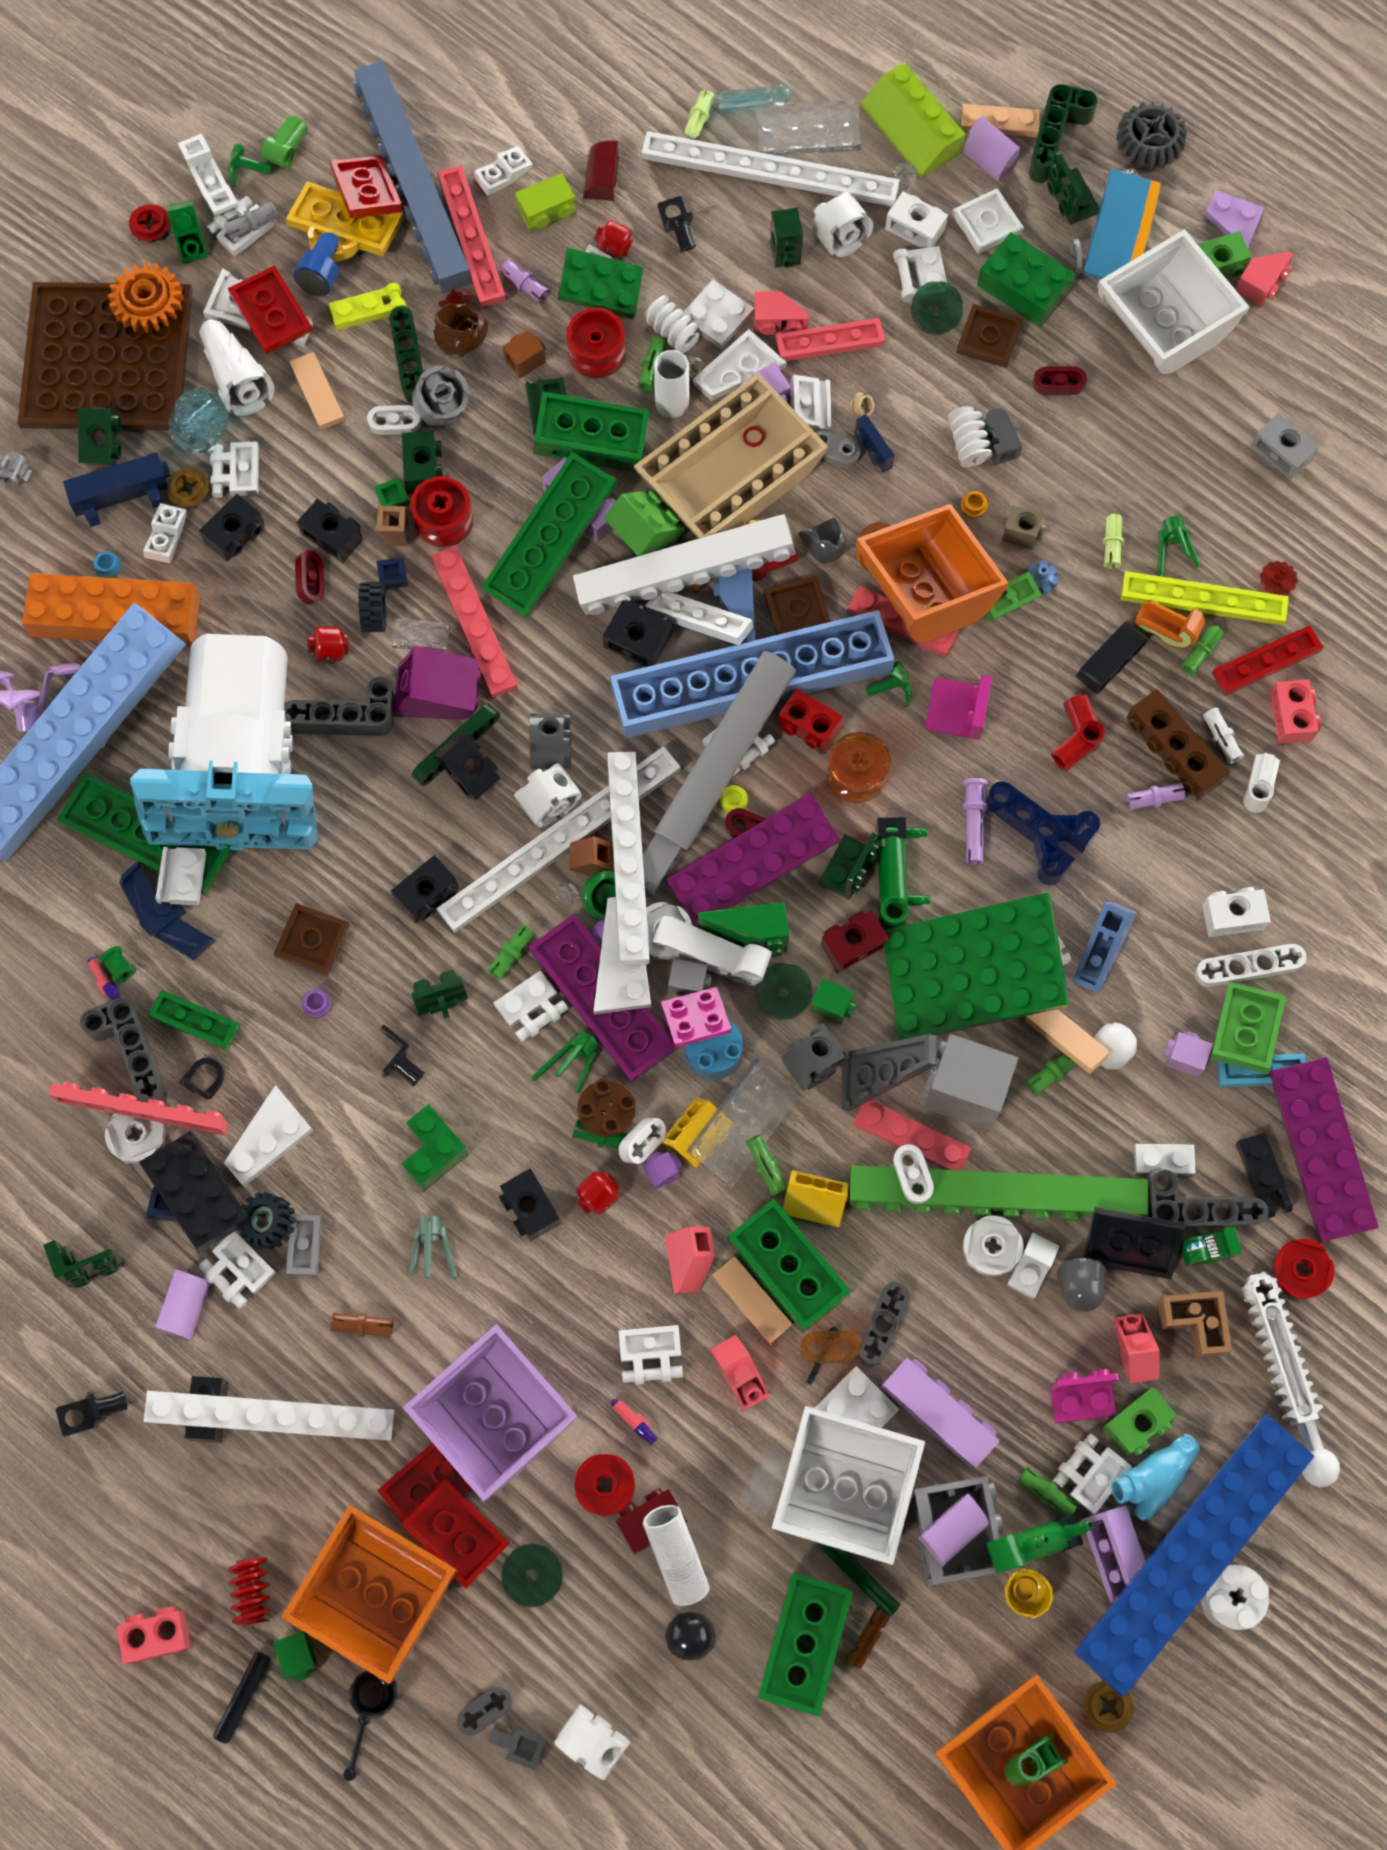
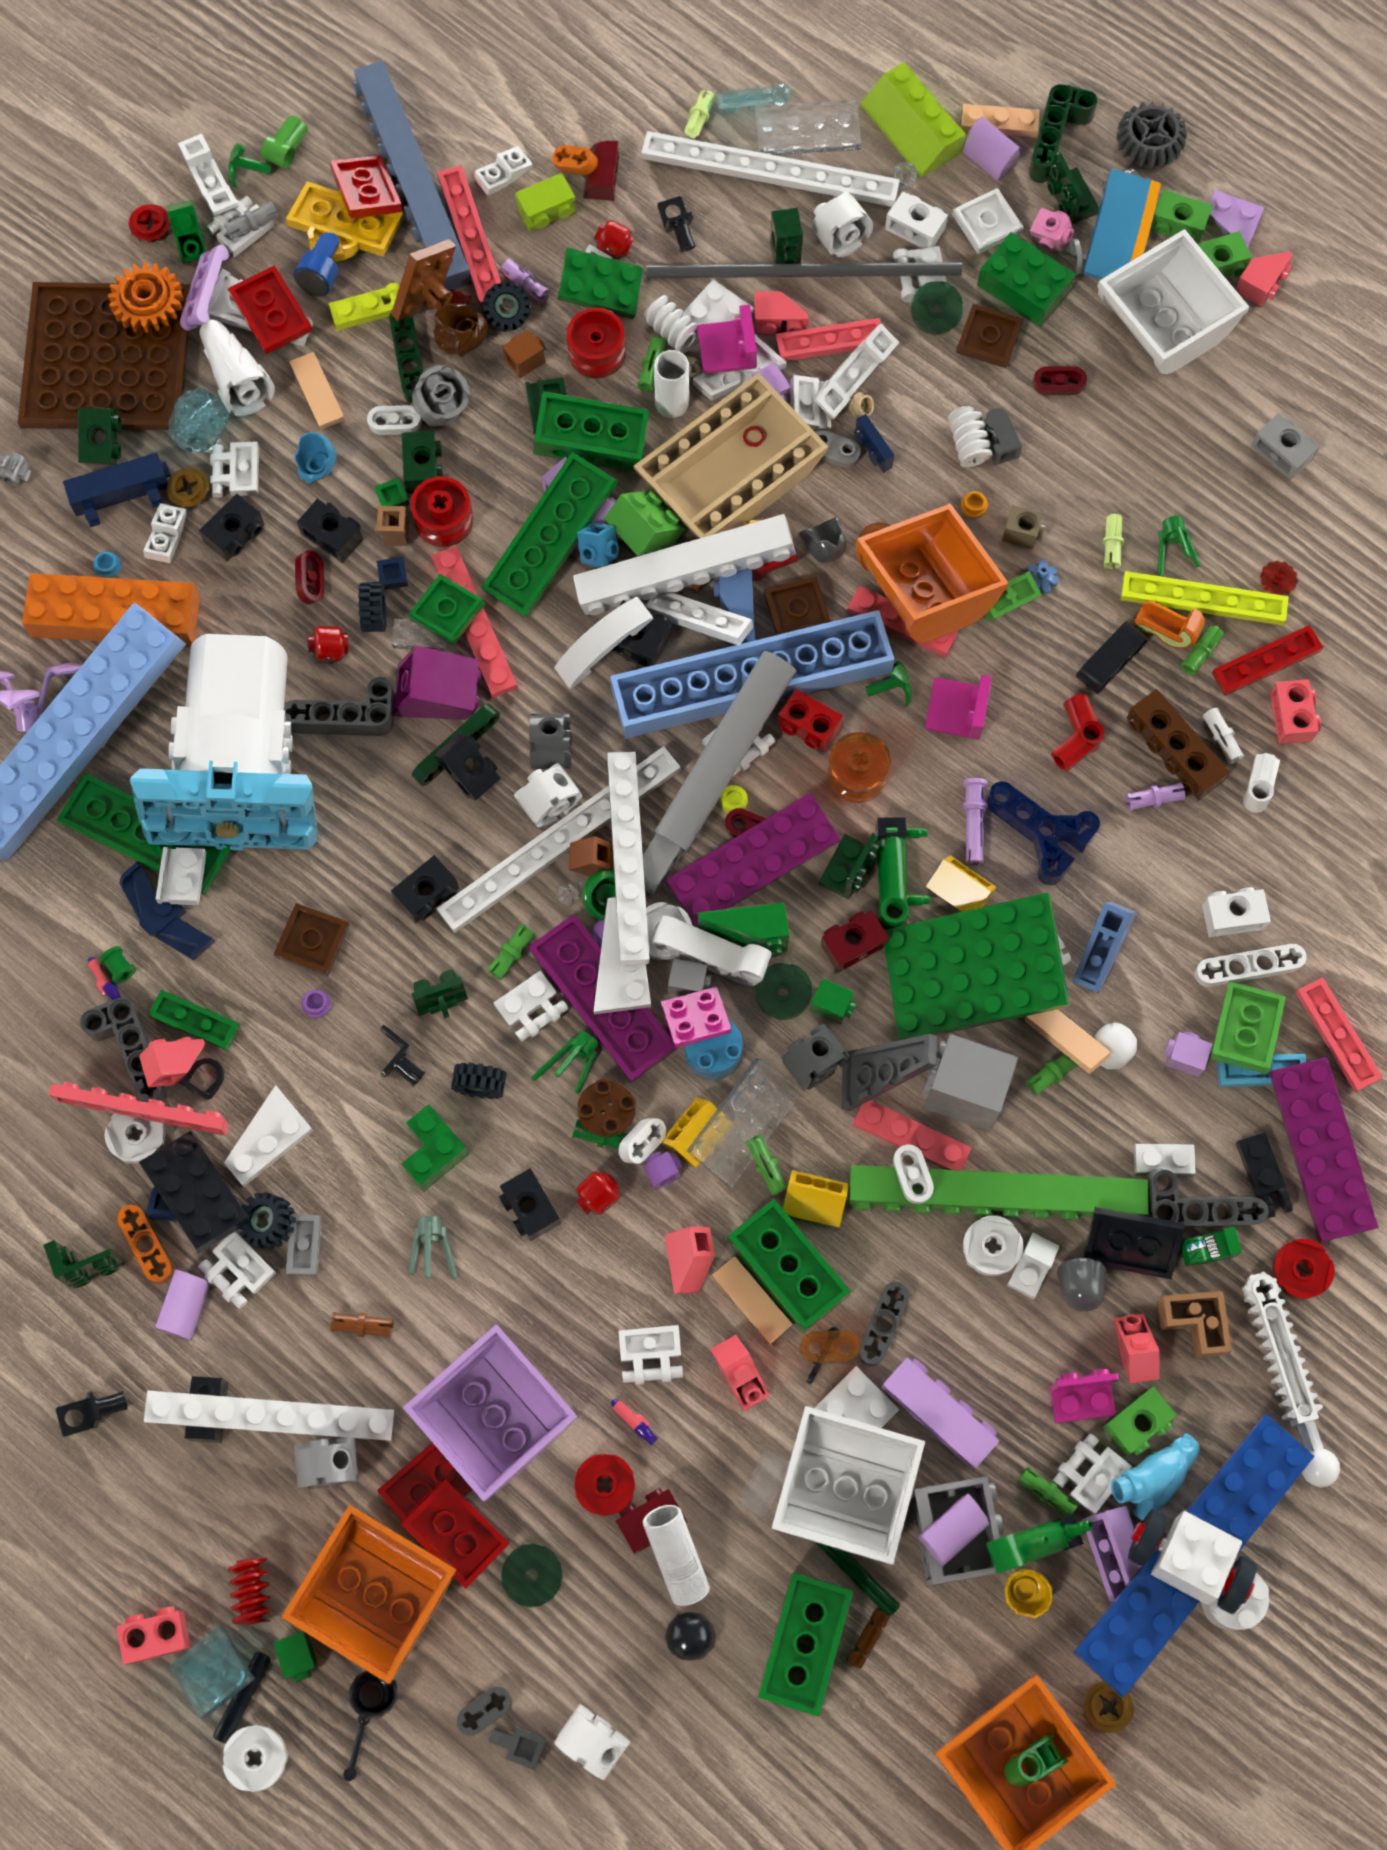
none -> orange beam [117,1205,174,1284]
none -> coral slope [139,1037,205,1087]
none -> clear light blue plate [170,1626,254,1719]
none -> lavender plate [180,245,229,331]
none -> white plate [223,1725,288,1792]
none -> light grey brick [294,1437,359,1489]
none -> dark azure hair [295,432,337,485]
none -> dark orange plate [391,239,456,321]
none -> green plate [408,574,485,646]
none -> black bush [451,1063,507,1099]
none -> black bush [482,281,531,332]
none -> orange beam [552,145,598,175]
none -> white slope [554,597,654,689]
none -> dark azure brick [577,522,619,568]
none -> dark grey piece [646,262,962,278]
none -> dark pink bracket [697,305,757,374]
none -> white slope [814,324,899,419]
none -> brick [926,855,997,912]
none -> bright pink brick [1030,208,1074,253]
none -> white brick [1128,1509,1257,1614]
none -> bright green brick [1150,189,1213,244]
none -> coral plate [1296,977,1383,1093]

